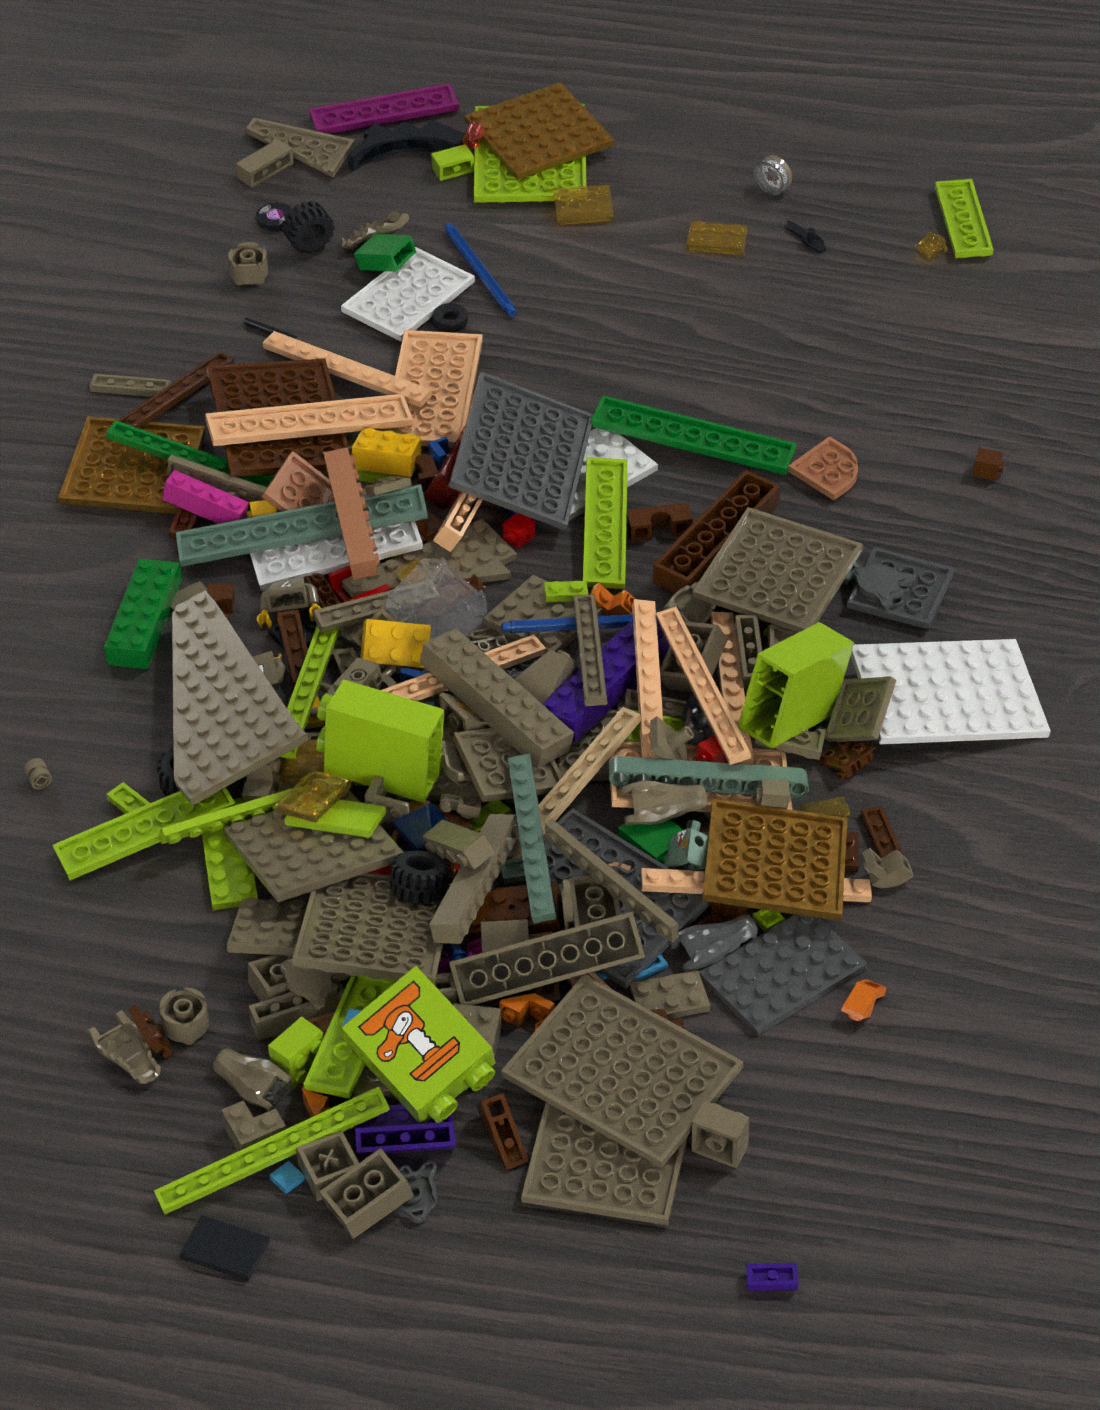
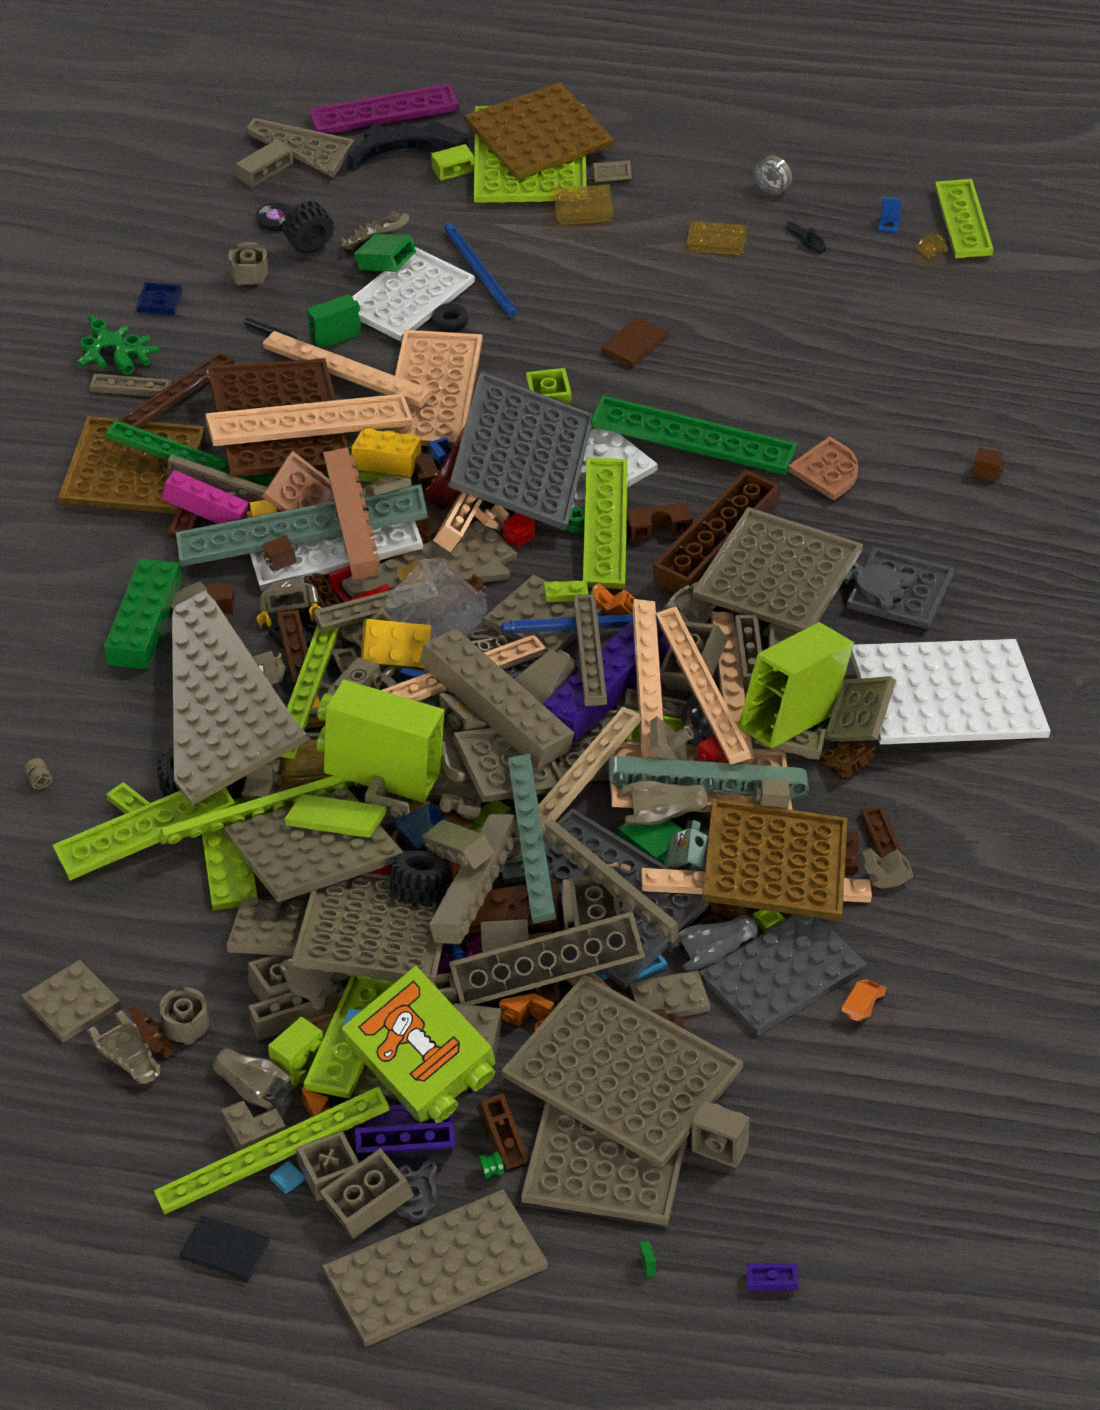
clear yellow plate [276,770,351,822] -> none
clear red brick [462,122,484,148] -> none
clear yellow tile [800,796,850,818] -> none
none -> dark tan plate [22,960,121,1043]
none -> green plant [77,314,159,374]
none -> clear blue tile [136,282,183,315]
none -> reddish brown brick [262,535,297,571]
none -> green brick [307,294,361,349]
none -> dark tan plate [323,1189,548,1347]
none -> light nougat bracket [474,504,511,531]
none -> green wheel [478,1151,504,1180]
none -> lime brick [526,368,572,406]
none -> green wheel [567,507,585,533]
none -> dark tan plate [593,160,632,183]
none -> reddish brown tile [601,317,668,367]
none -> green tile [640,1241,656,1277]
none -> blue bracket [878,196,902,233]

